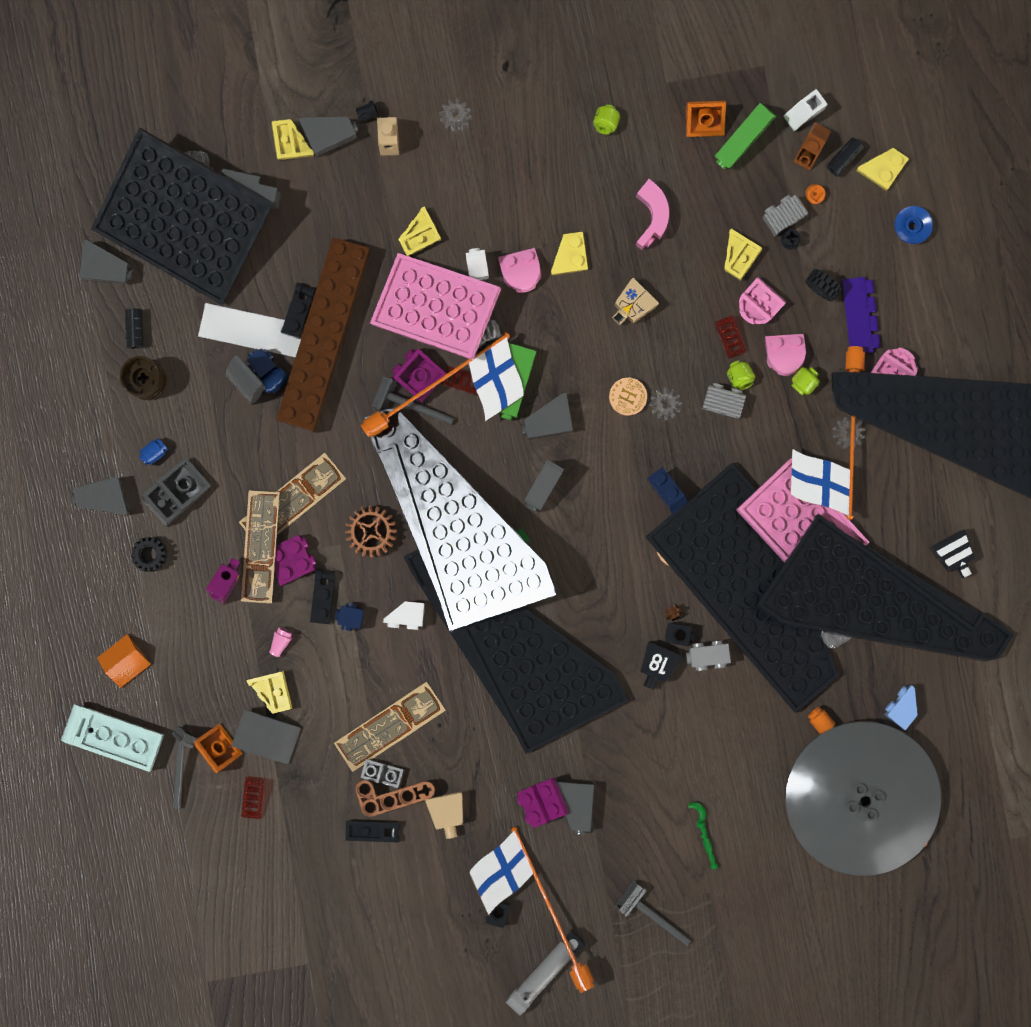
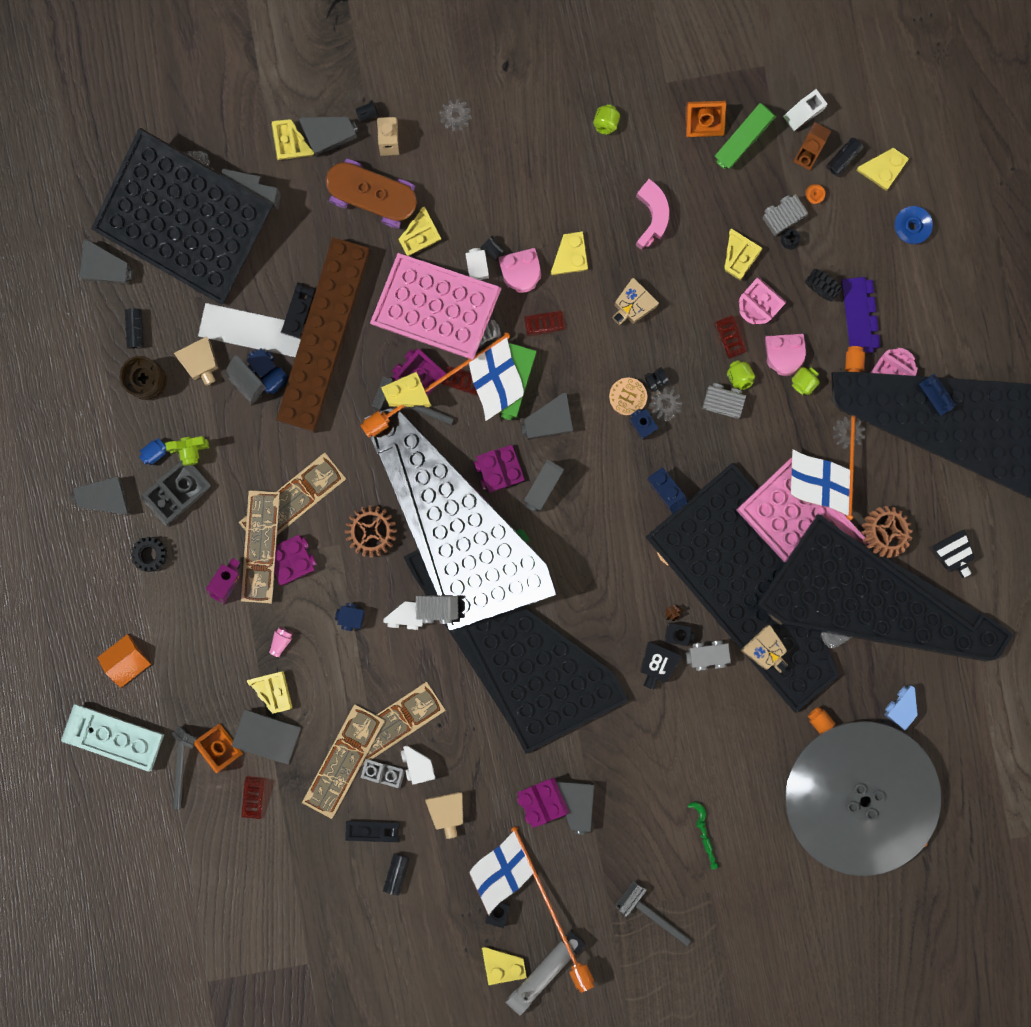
black plate [310,569,335,625] -> none
nougat beam [356,779,435,817] -> none
none -> lime plant [165,436,209,466]
none -> tan torso [174,336,218,386]
none -> sticker [302,704,385,819]
none -> dark orange piece [326,159,417,229]
none -> light yellow wing [381,372,431,407]
none -> black axle [383,853,410,896]
none -> white slope [401,745,436,784]
none -> light grey brick [416,595,458,624]
none -> magenta plate [474,445,525,493]
none -> black bush [480,235,504,260]
none -> light yellow wing [482,947,527,985]
none -> clear red slope [524,311,565,337]
none -> dark blue brick [629,409,658,440]
none -> black wheel [644,367,670,392]
none -> tan torso [741,625,788,672]
none -> nougat gear [861,506,913,558]
none -> dark blue hinge [919,373,956,416]

